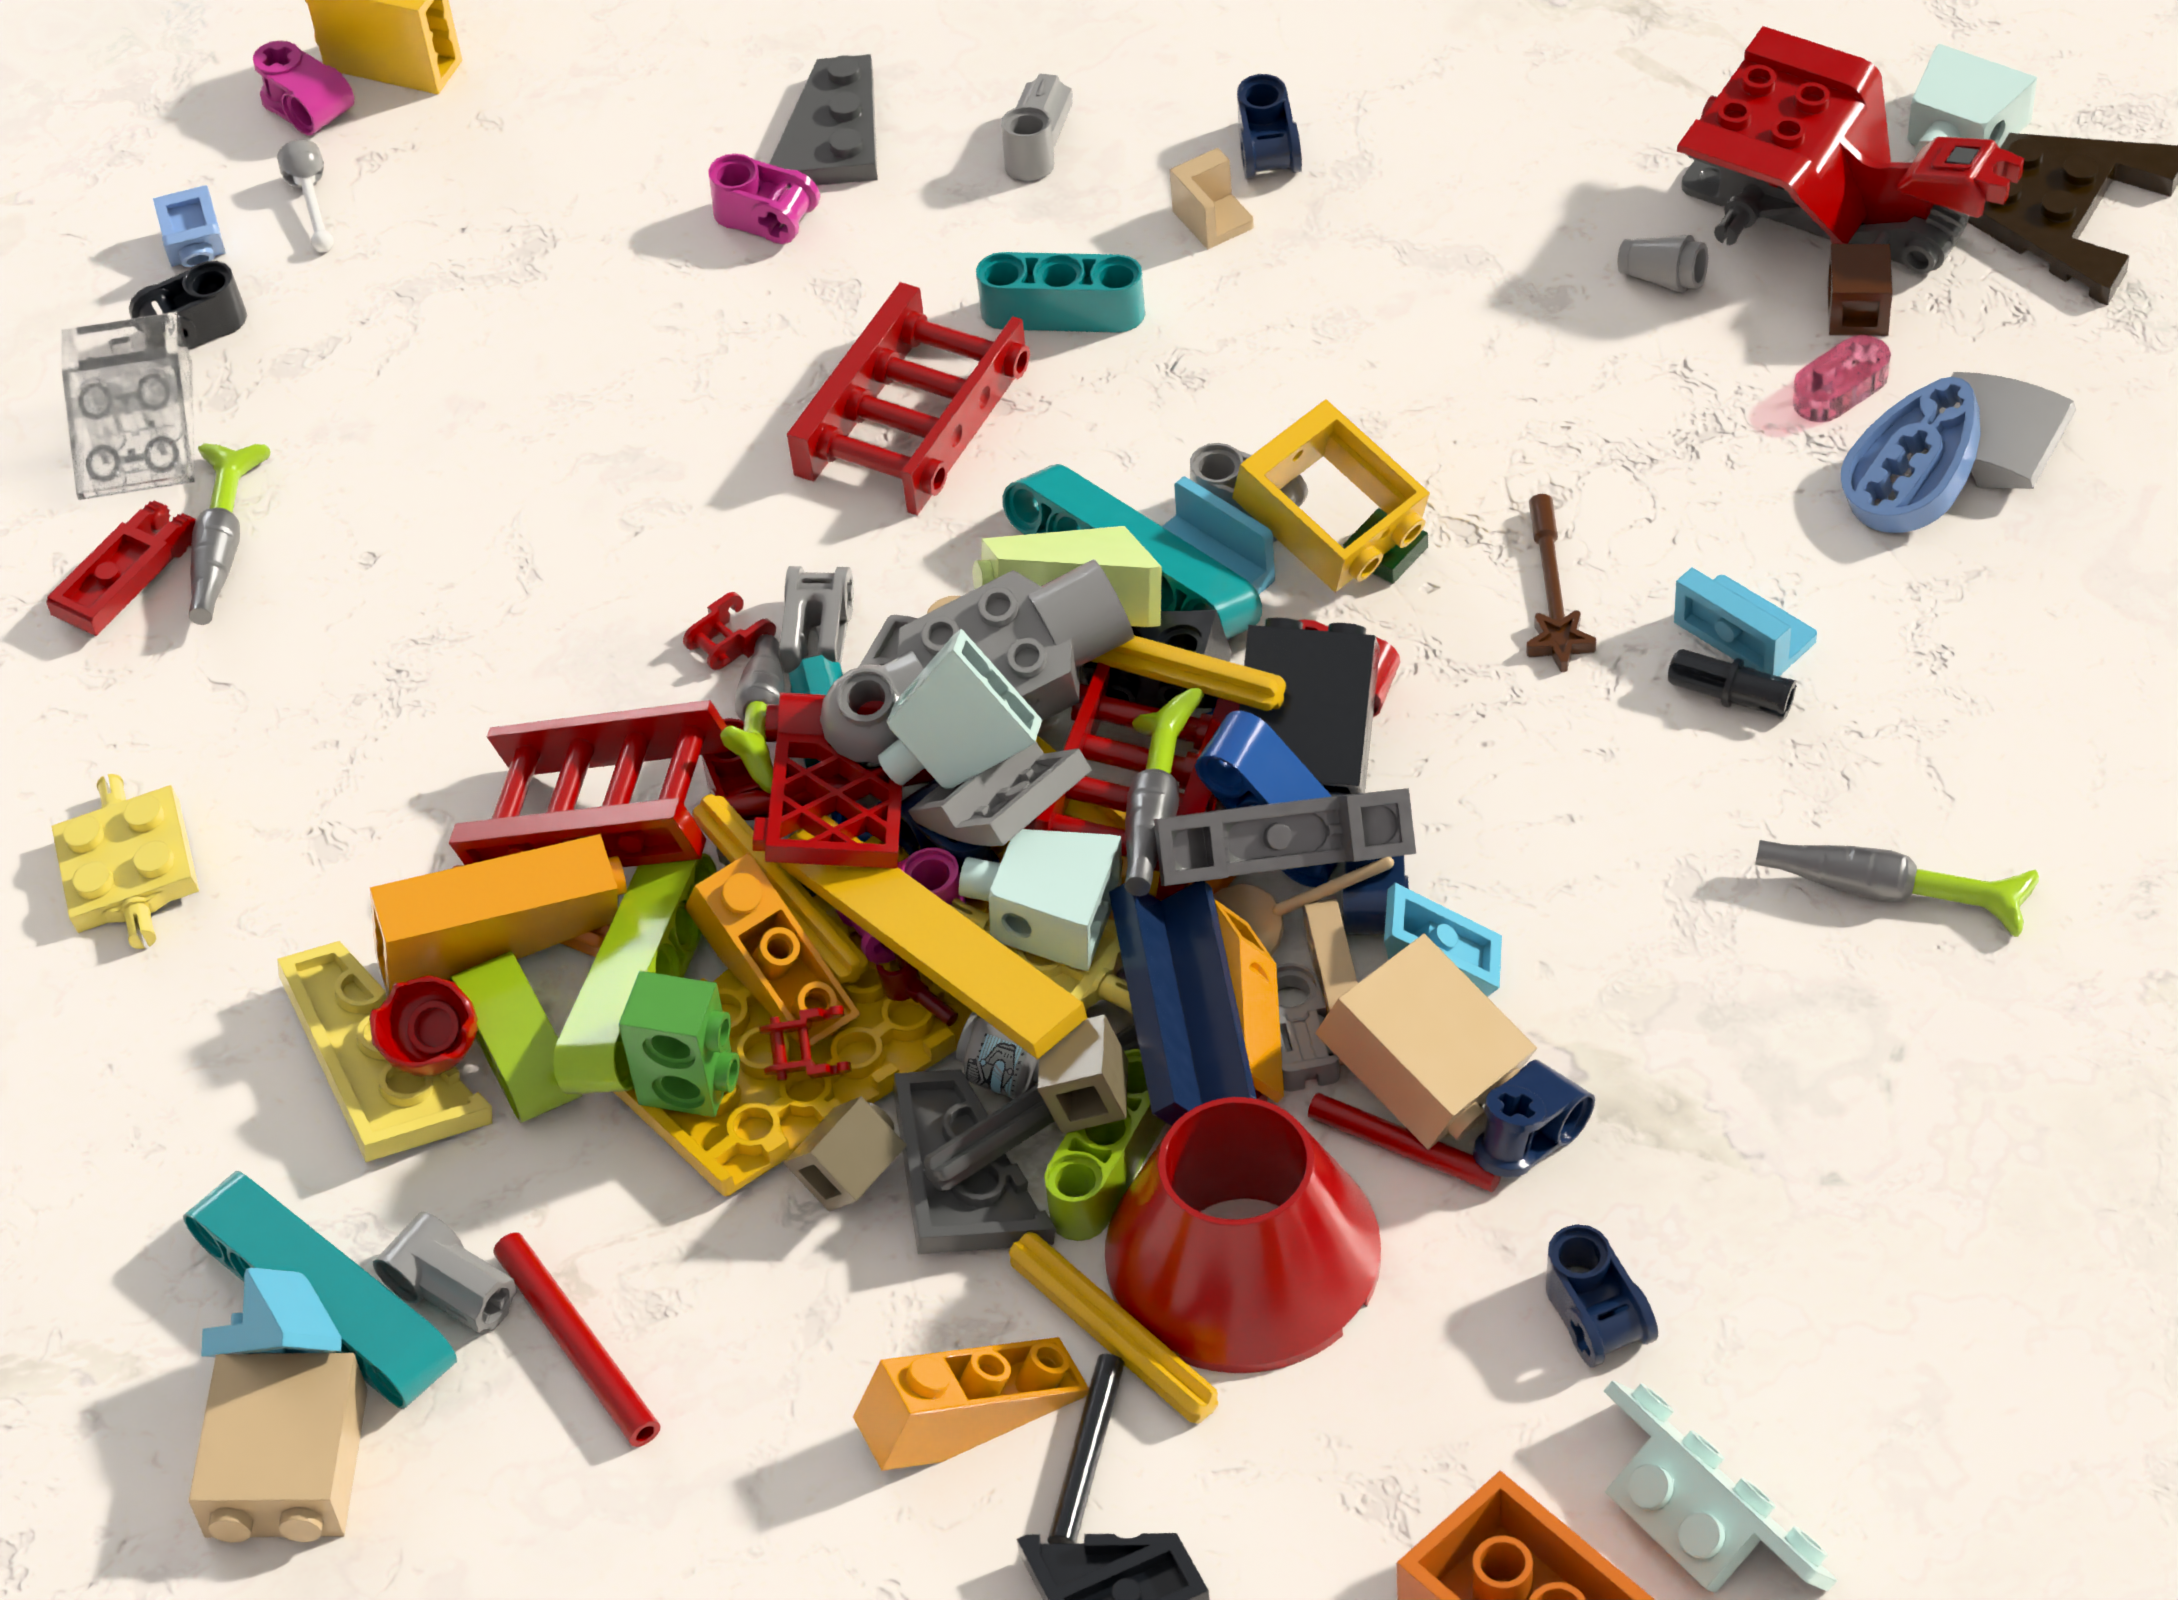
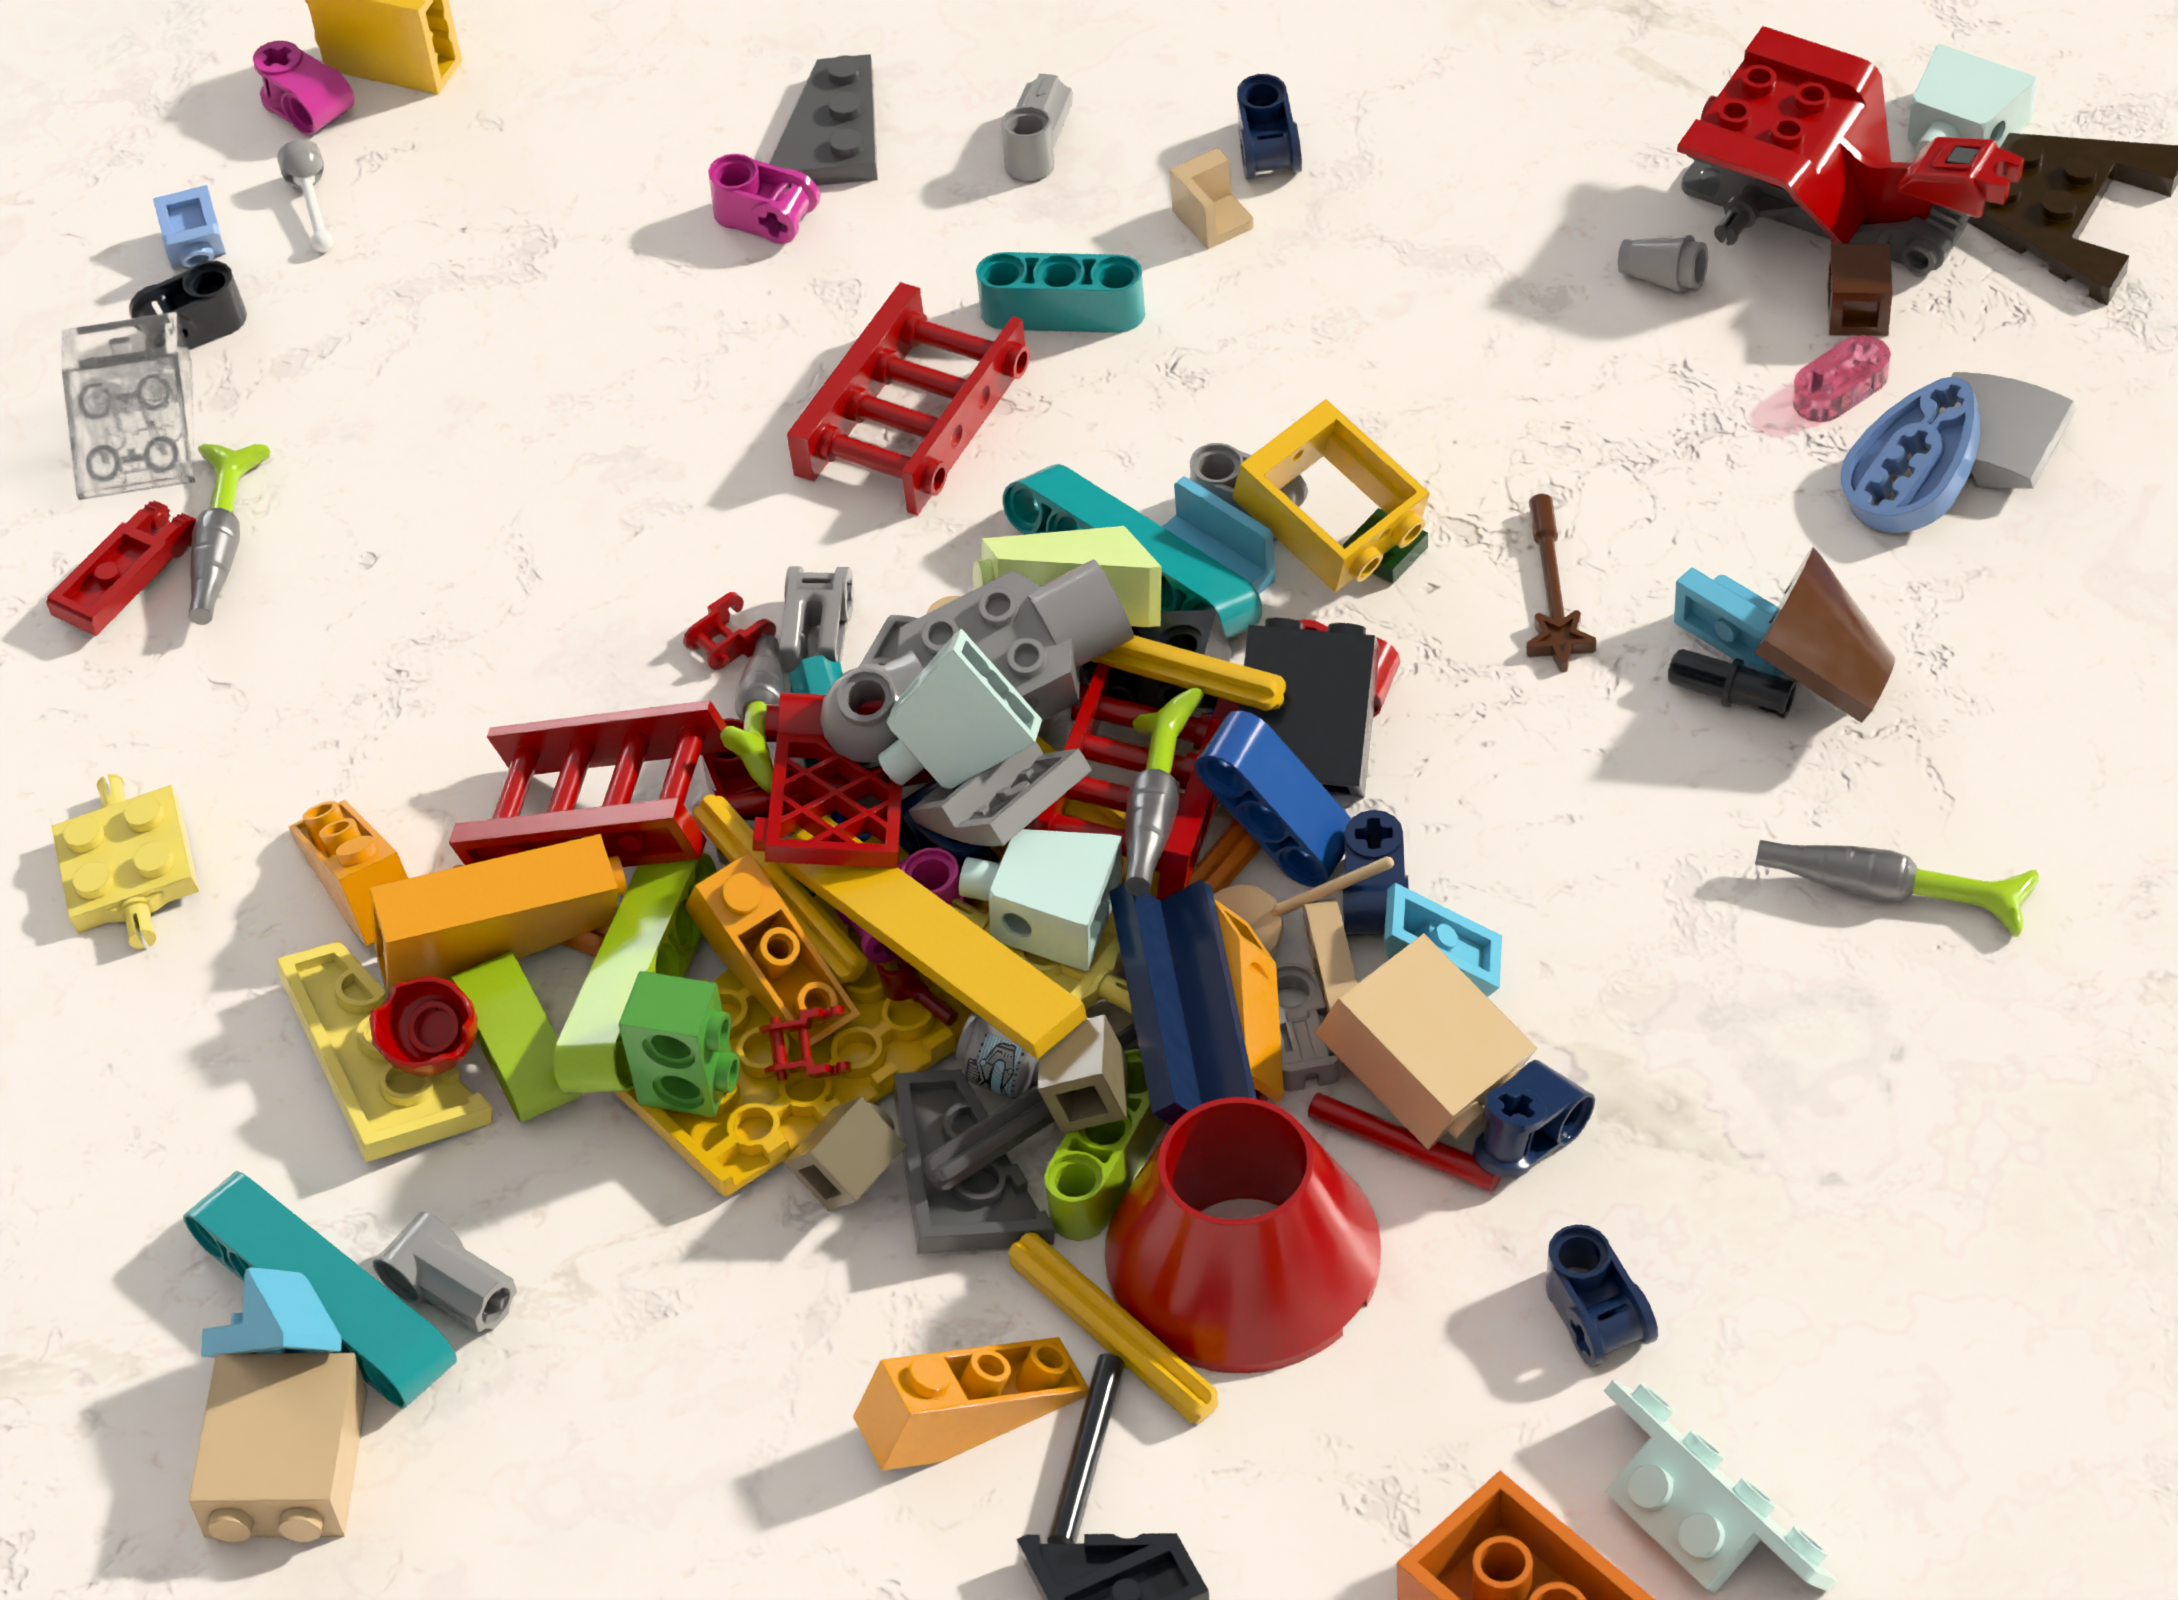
red piece [493,1232,661,1447] -> none
flat silver slope [1154,788,1416,886] -> none
none -> light orange slope [288,800,408,946]
none -> reddish brown slope [1754,547,1895,723]

